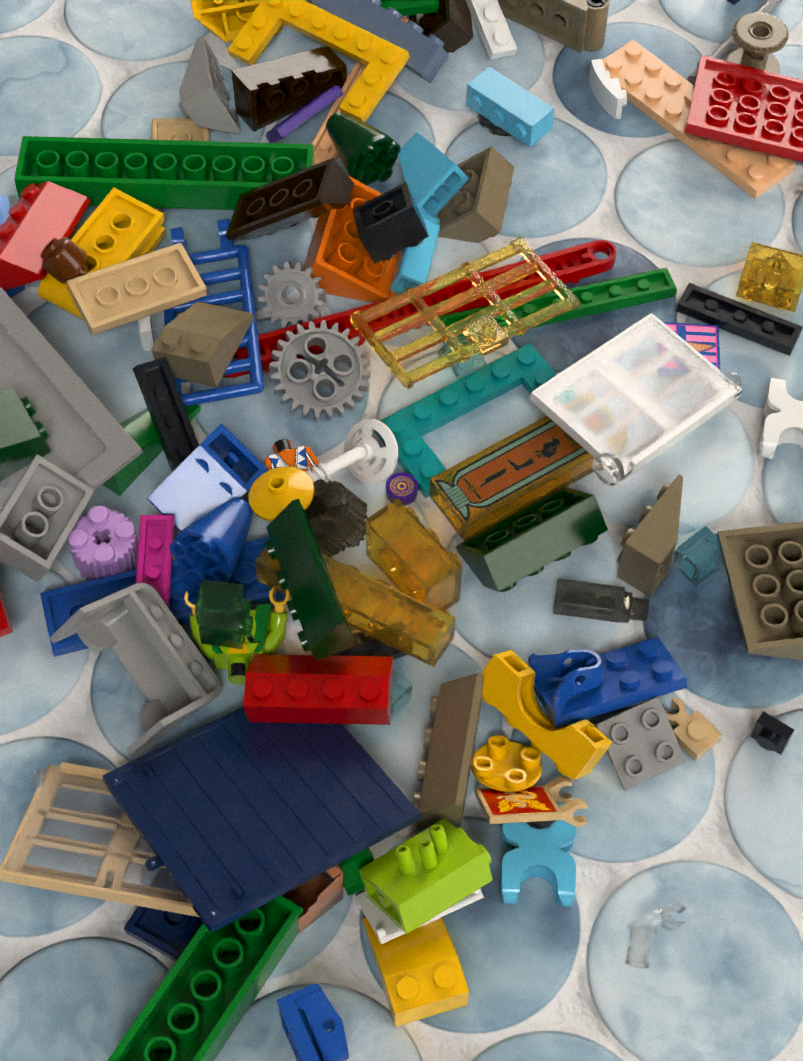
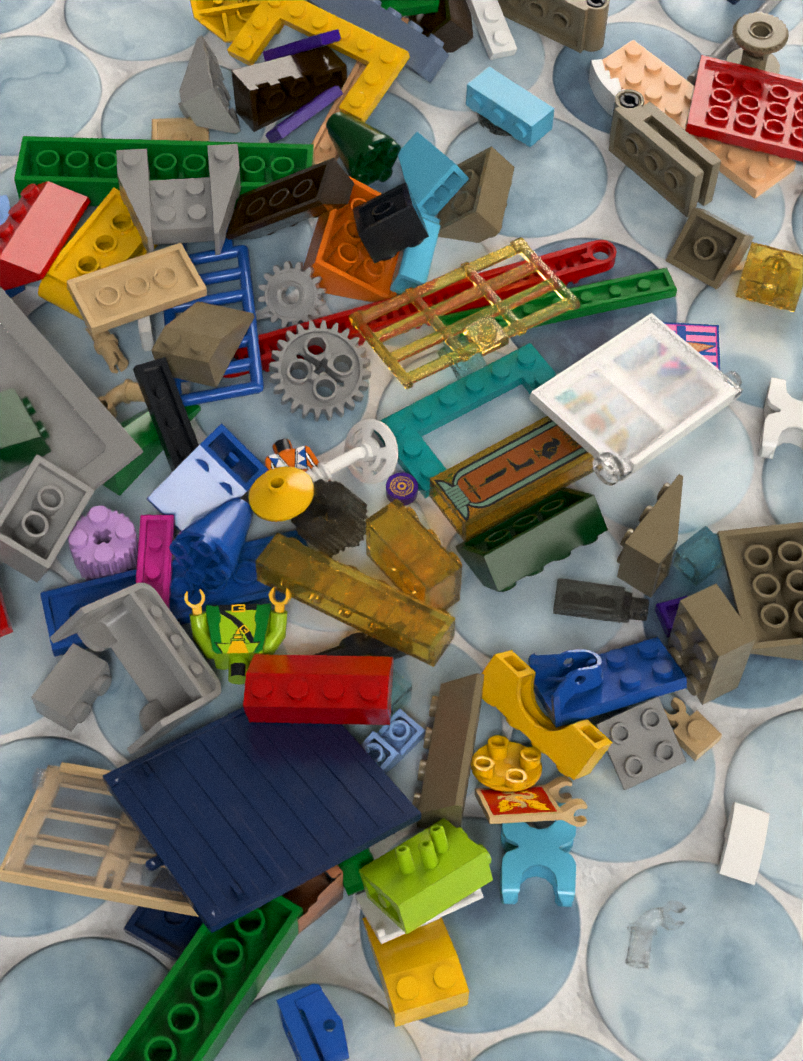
reddish brown head [40,237,88,284] -> none
clear green piece [195,579,253,649] -> none
dark green slope [265,498,356,661] -> none
black plate [676,283,803,356] -> none
black plate [750,711,794,755] -> none
none -> light grey brick [31,643,112,732]
none -> tan pin [85,323,128,373]
none -> tan piece [98,379,145,418]
none -> light grey wedge [116,144,241,255]
none -> dark purple tile [263,29,341,61]
none -> light blue slope [361,708,426,773]
none -> dark tan hinge [609,89,721,217]
none -> dark purple tile [655,595,688,638]
none -> dark tan slope [666,207,754,289]
none -> dark tan brick [666,583,756,705]
none -> white slope [716,802,770,885]

